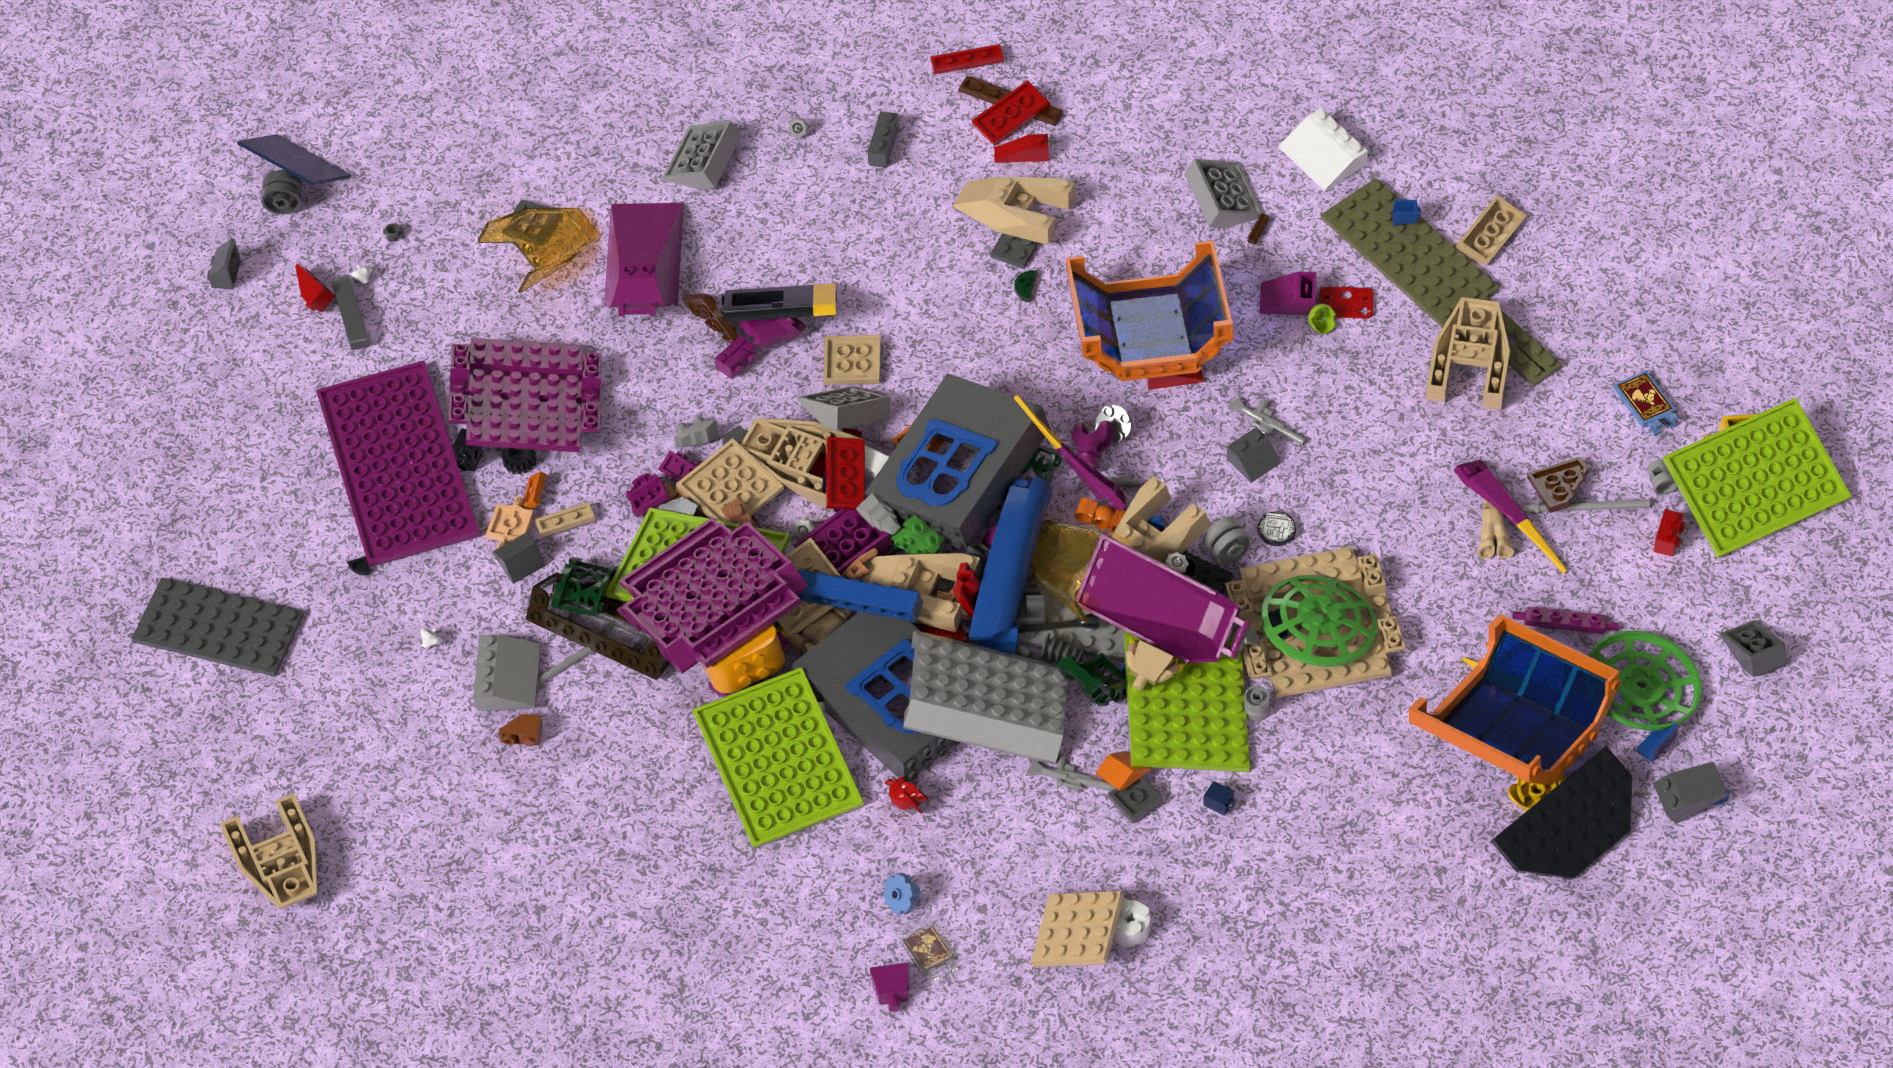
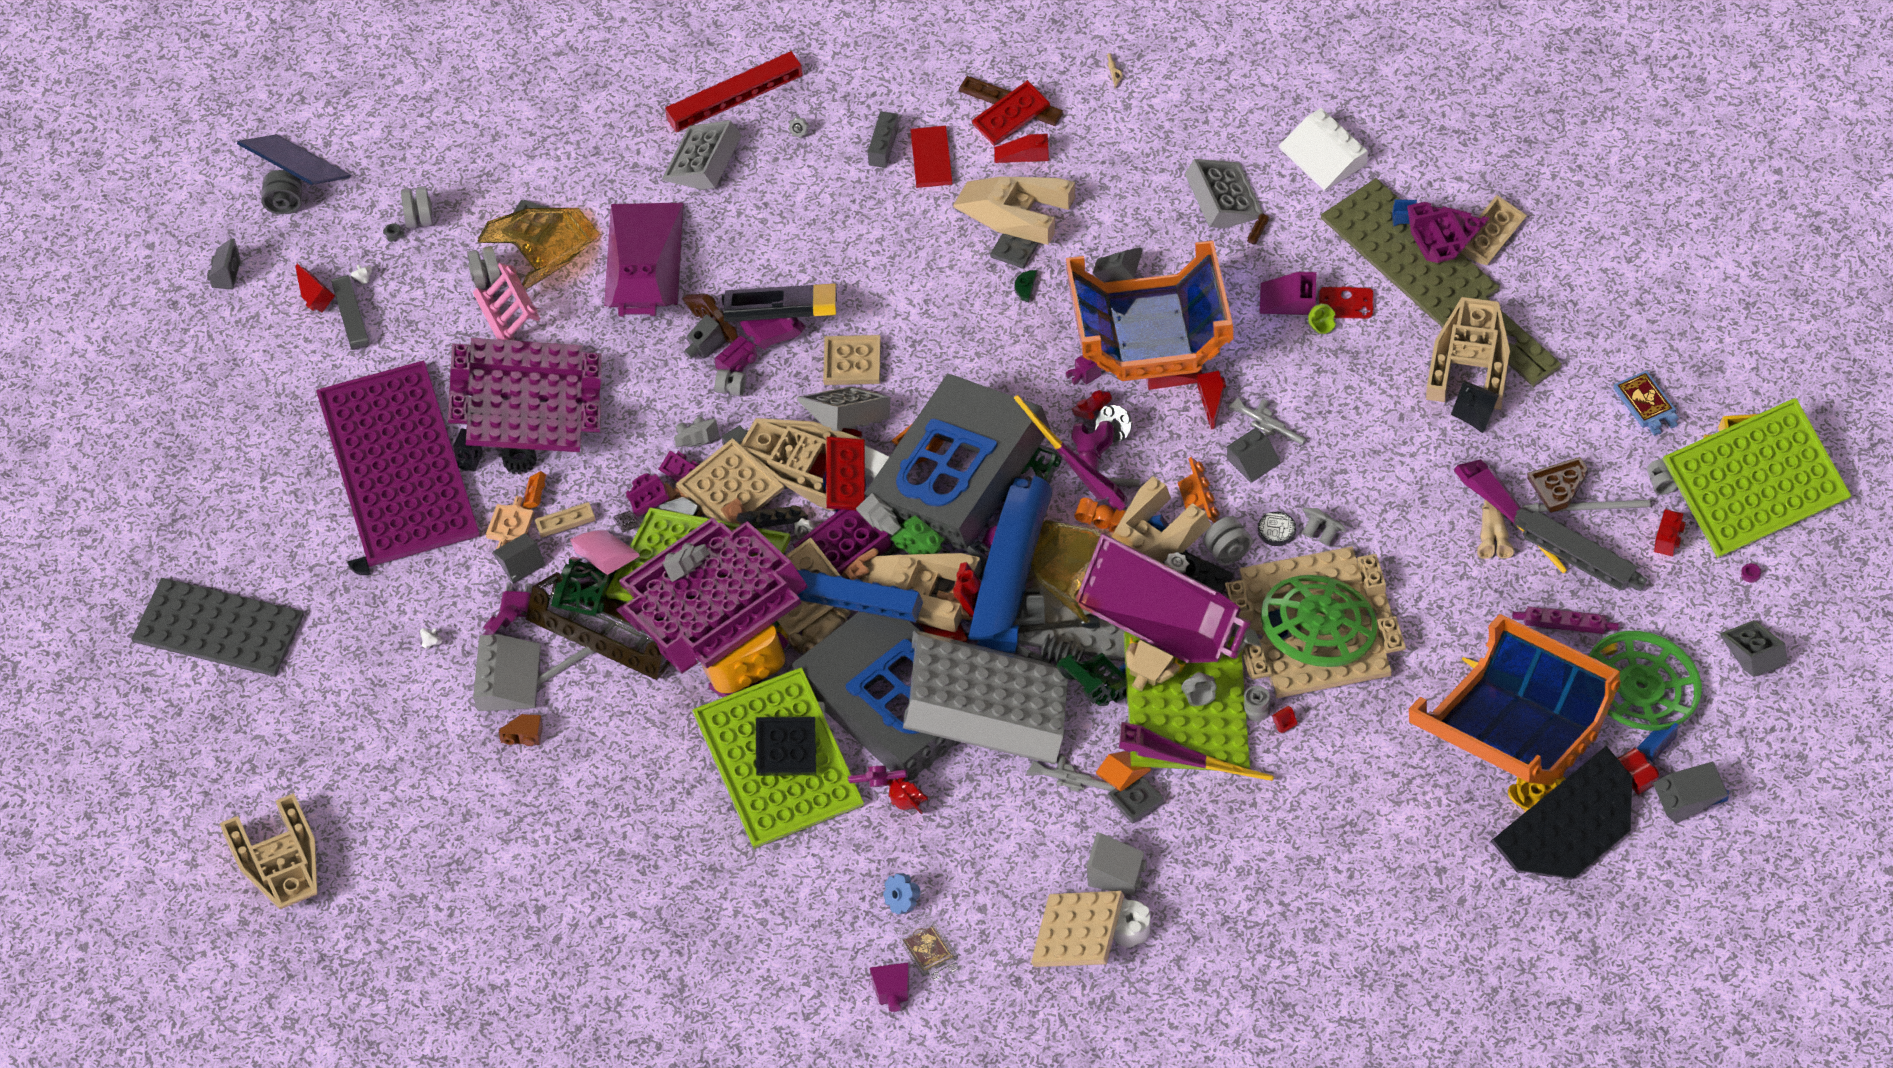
red plate [930,44,1004,74] -> none
dark blue brick [1203,781,1236,816] -> none
none -> light grey wheel [401,186,432,229]
none -> light grey wheel [467,246,500,289]
none -> bright pink fence [473,263,540,341]
none -> magenta slope [482,605,520,635]
none -> magenta piece [499,582,532,617]
none -> bright pink slope [570,530,640,575]
none -> clear smoke plate [613,510,640,532]
none -> light grey connector [662,543,709,582]
none -> red brick [665,51,803,133]
none -> dark grey torso [683,314,726,359]
none -> light grey wheel [714,369,746,397]
none -> black plate [736,505,808,528]
none -> black plate [756,717,816,776]
none -> magenta bar [848,766,908,787]
none -> red tile [910,125,952,188]
none -> magenta brick [1066,355,1101,385]
none -> red wing [1071,390,1112,420]
none -> light grey slope [1087,832,1147,896]
none -> dark grey slope [1093,248,1143,283]
none -> tan hand [1107,53,1123,88]
none -> magenta plate [1119,722,1274,781]
none -> orange bracket [1178,457,1220,523]
none -> light grey hair [1181,672,1217,706]
none -> red slope [1197,370,1226,429]
none -> red tile [1272,706,1298,733]
none -> light grey connector [1302,508,1347,546]
none -> magenta wedge [1407,202,1489,263]
none -> black plate [1451,380,1499,433]
none -> dark grey hinge [1514,508,1647,591]
none -> yellow plate [1600,642,1618,657]
none -> red brick [1617,748,1659,795]
none -> magenta tile [1741,563,1761,583]

